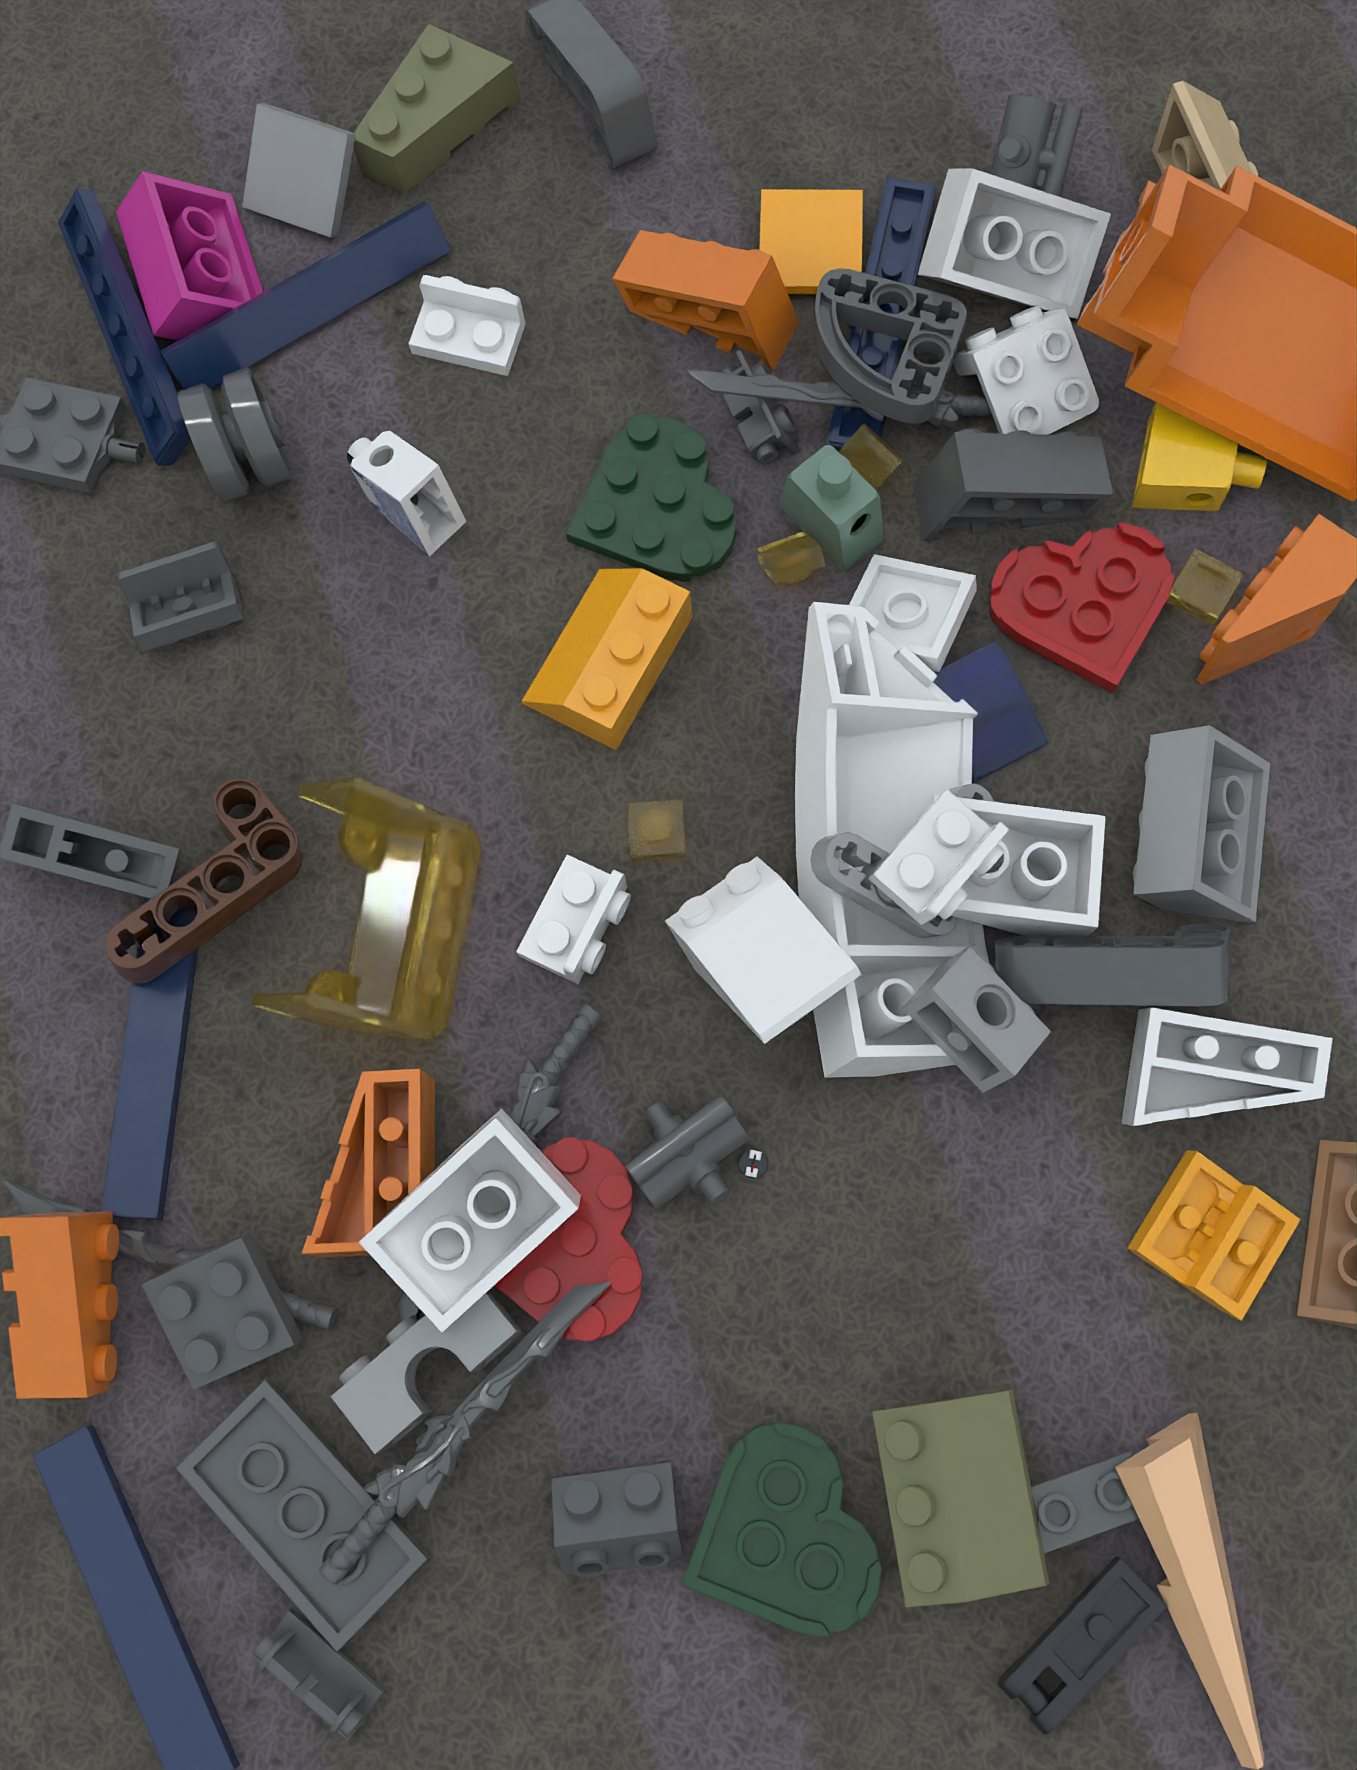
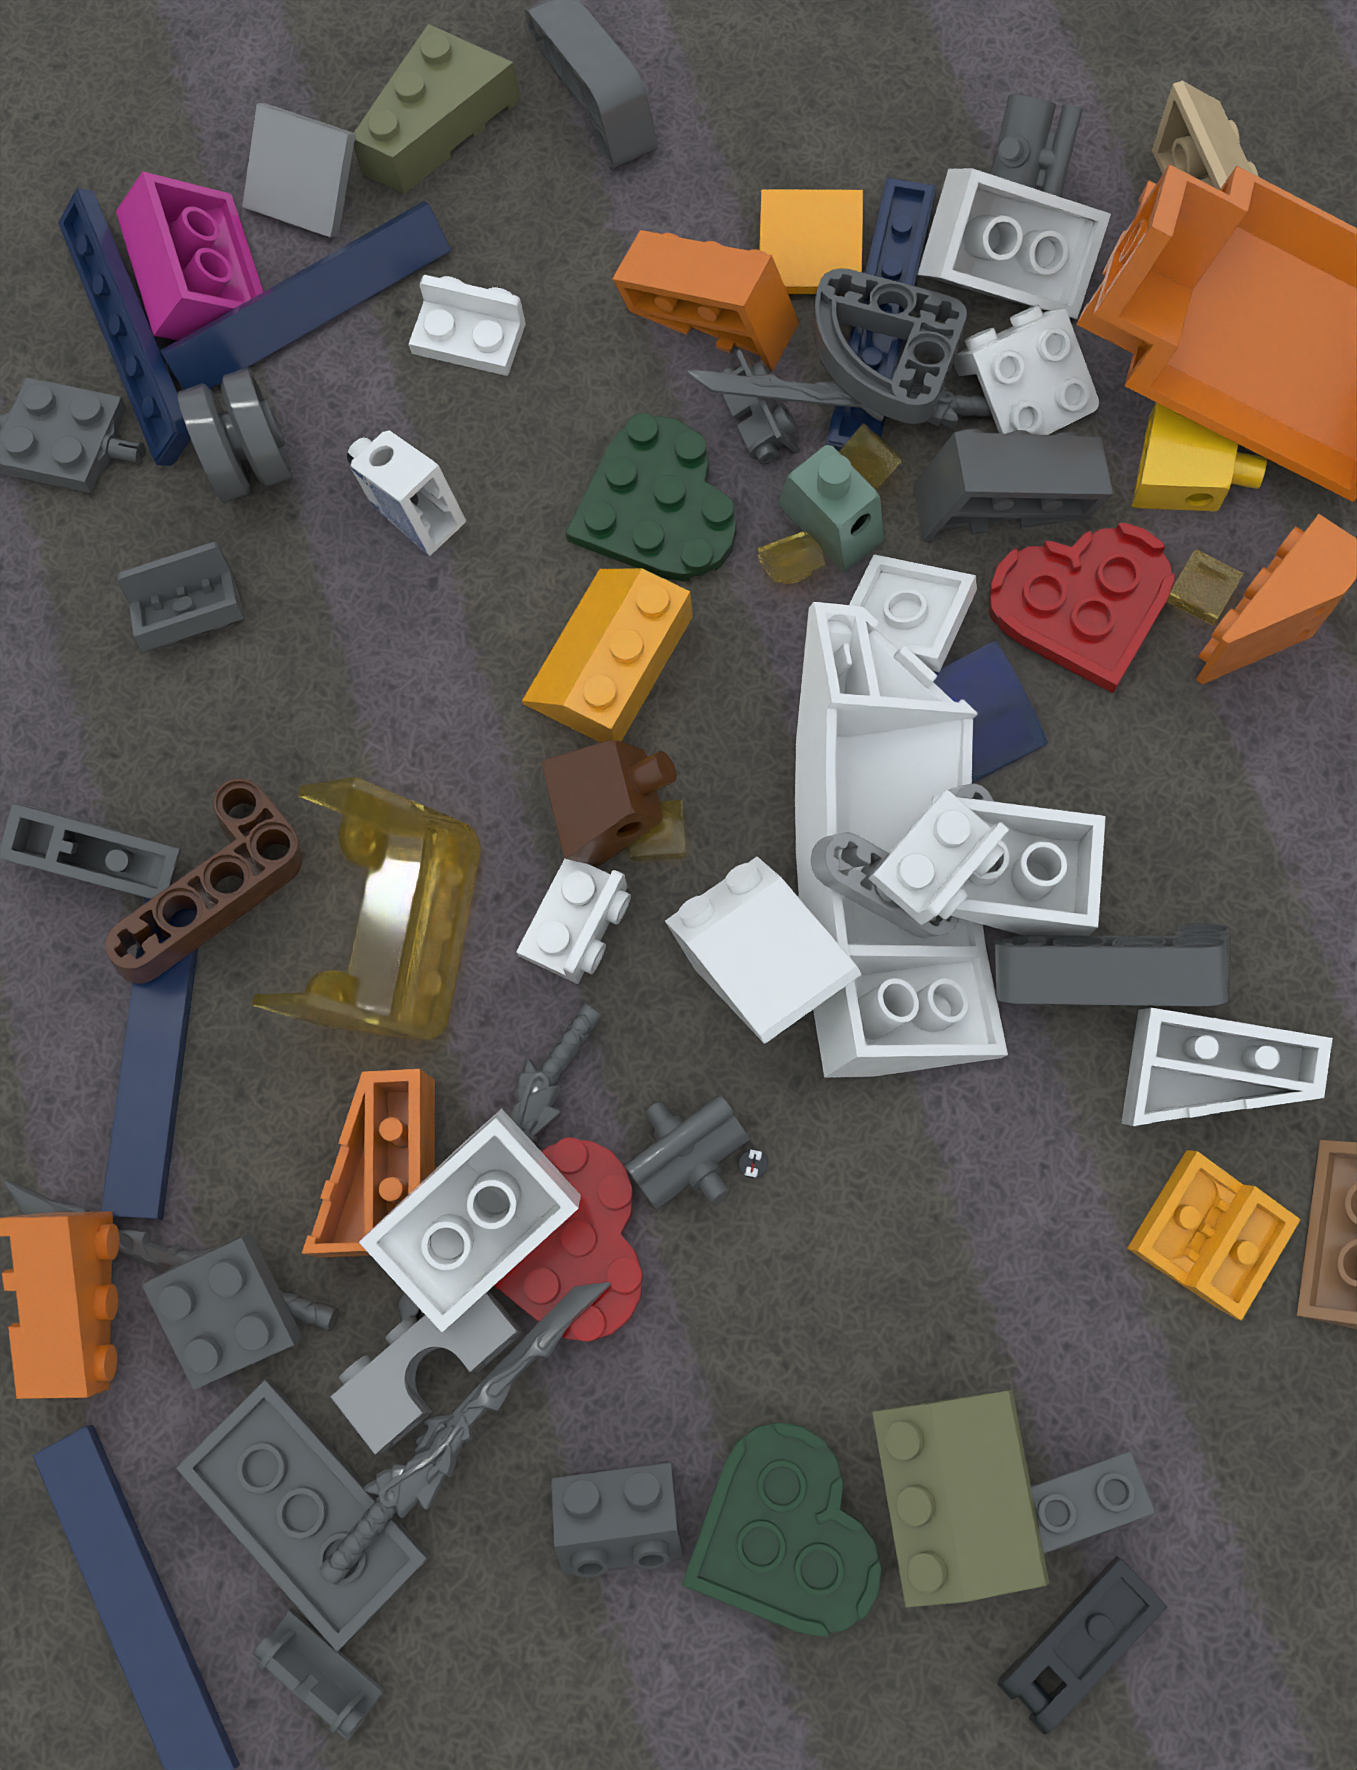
light grey brick [903,946,1051,1093] -> none
light nougat wedge [1115,1413,1264,1770] -> none
light grey slope [1133,725,1270,923] -> none
none -> reddish brown torso [541,740,677,866]

